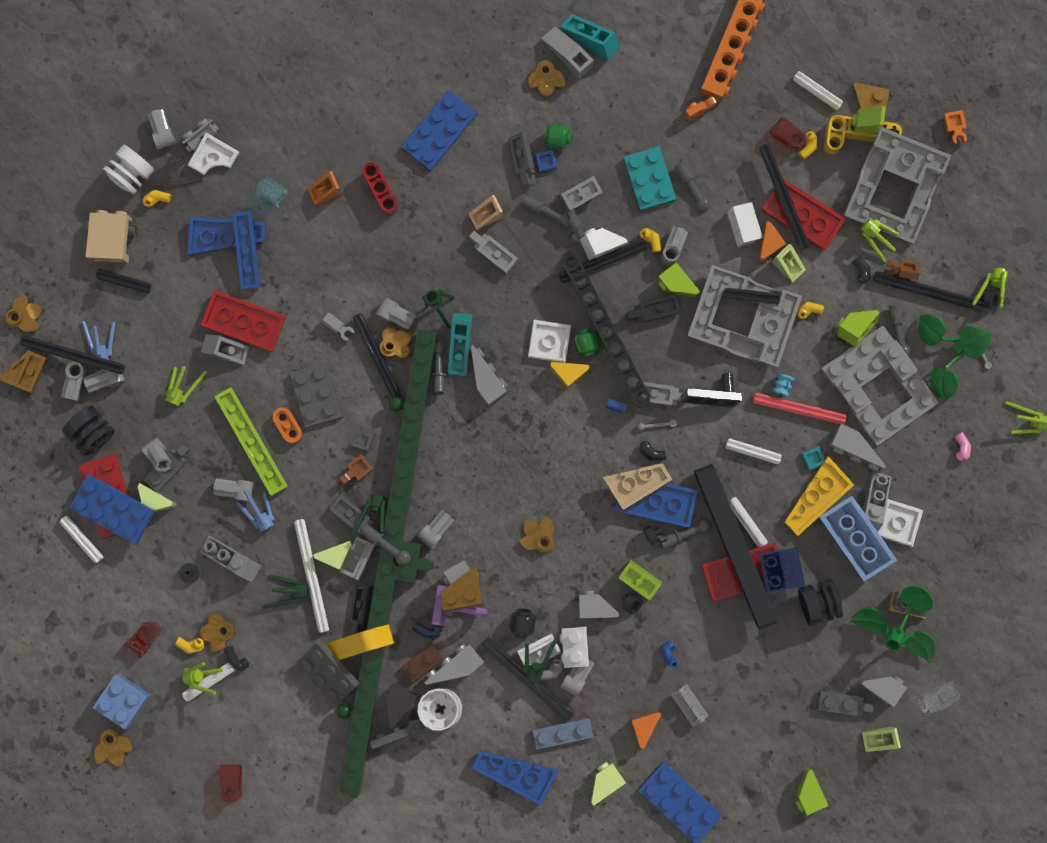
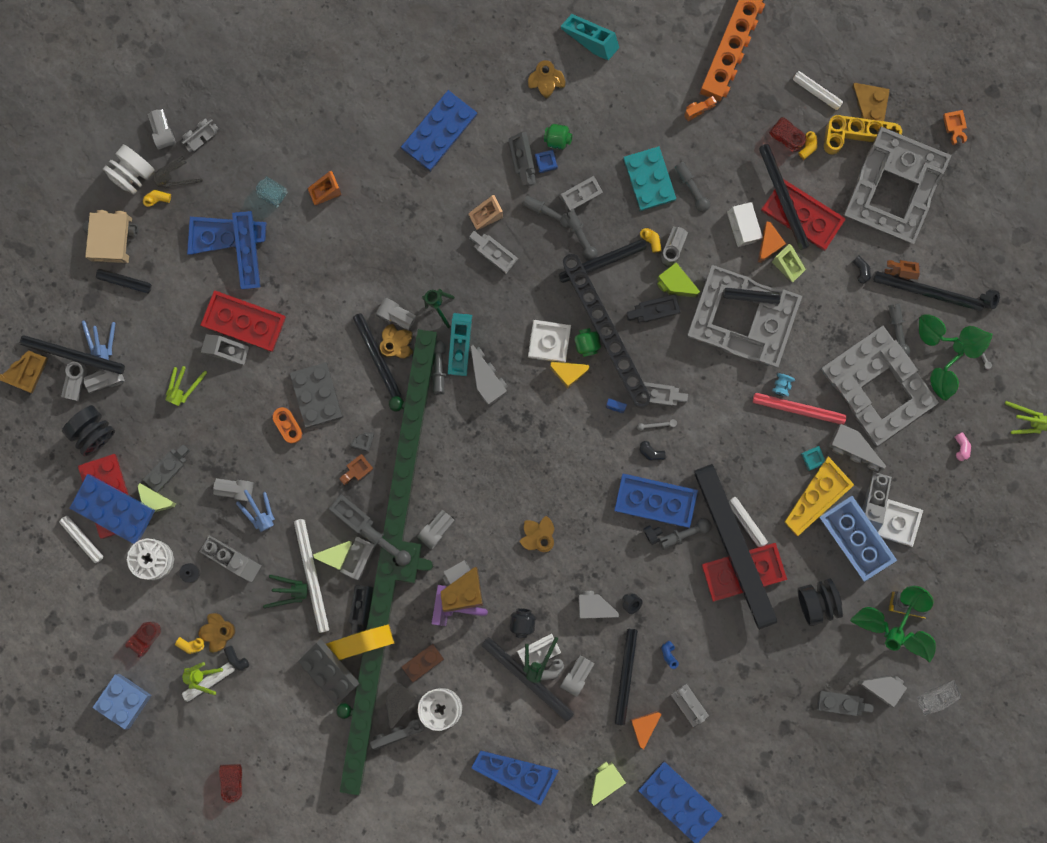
pearl gold plate [5,295,43,332] -> none
pearl gold plate [94,729,133,767] -> none
light grey piece [141,437,172,472] -> none
white tile [188,133,240,175] -> none
lime plate [214,387,288,496] -> none
light grey bar [322,313,355,342] -> none
dark green plant [352,495,387,535] -> none
red beam [362,162,398,216] -> none
dark blue arm [412,622,443,638] -> none
light grey slope [424,644,484,685] -> none
sand blue plate [532,718,594,750] -> none
light grey slope [541,27,594,79] -> none
white bracket [560,627,589,668] -> none
white slope [580,228,627,260] -> none
tan wing [602,463,672,510] -> none
lime hinge [618,560,662,601] -> none
black piece [681,373,742,408] -> none
white axle [726,439,782,464] -> none
clear blue slope [759,547,805,593] -> none
lime slope [795,768,829,816] -> none
yellow arm [796,302,824,319] -> none
lime slope [837,310,880,347] -> none
lime slope [851,106,886,136] -> none
lime plant [861,218,900,263] -> none
yellowish green slope [862,727,901,752] -> none
lime plant [972,268,1008,309] -> none
none -> white wheel [127,538,174,580]
none -> black axle [615,628,638,725]

